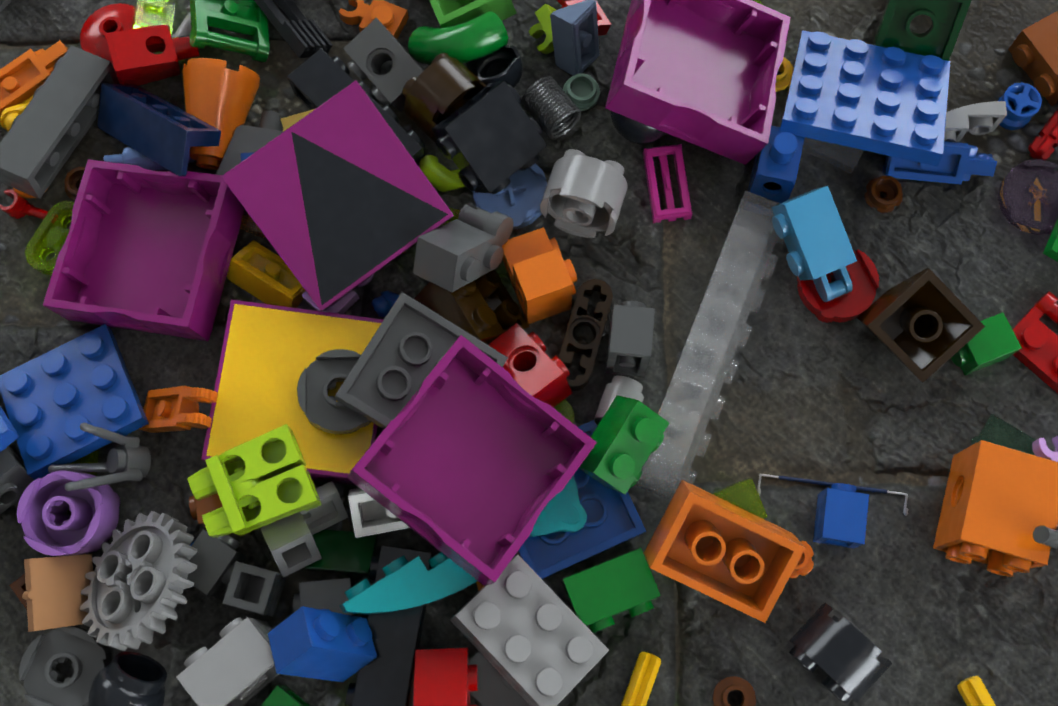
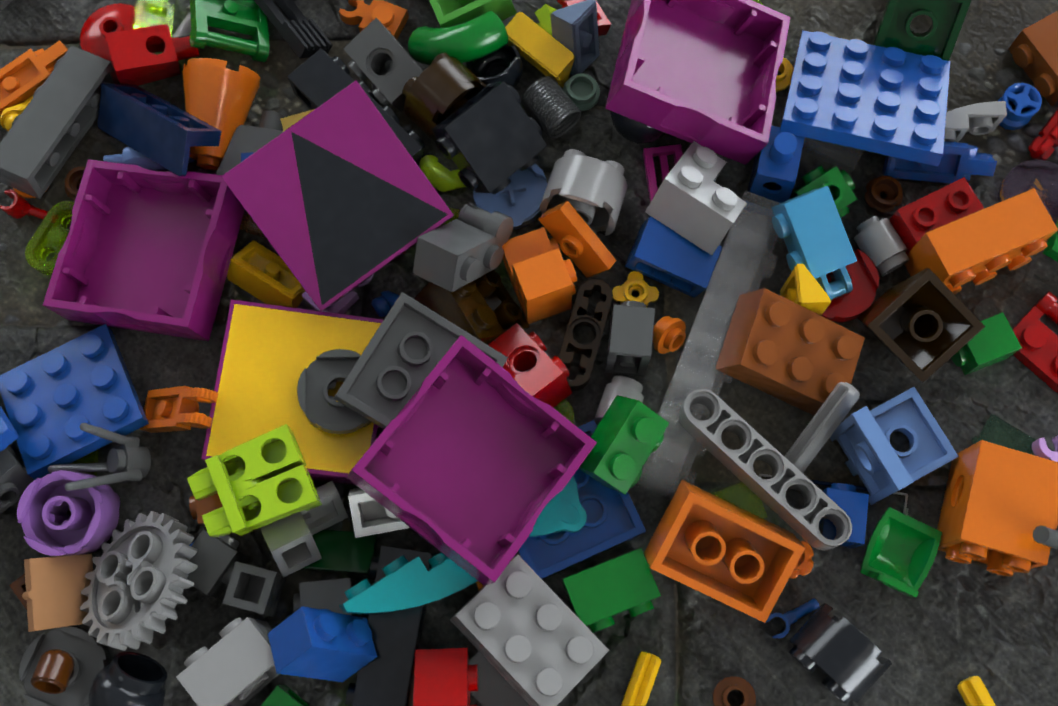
none -> reddish brown piece [31,649,75,694]
none -> yellow slope [505,12,575,88]
none -> orange plate [538,200,617,278]
none -> yellow plate [612,271,659,308]
none -> blue brick [625,216,722,298]
none -> light grey brick [645,141,747,255]
none -> orange plate [652,316,686,354]
none -> light grey beam [679,389,852,551]
none -> dark orange brick [715,288,865,415]
none -> blue hand [766,598,819,638]
none -> yellow slope [780,264,831,315]
none -> light grey axle [784,382,860,473]
none -> green brick [790,165,857,218]
none -> medium blue bracket [830,387,959,505]
none -> light grey brick [854,216,910,276]
none -> green piece [860,507,942,598]
none -> red brick [890,177,985,254]
none -> orange brick [904,188,1058,294]

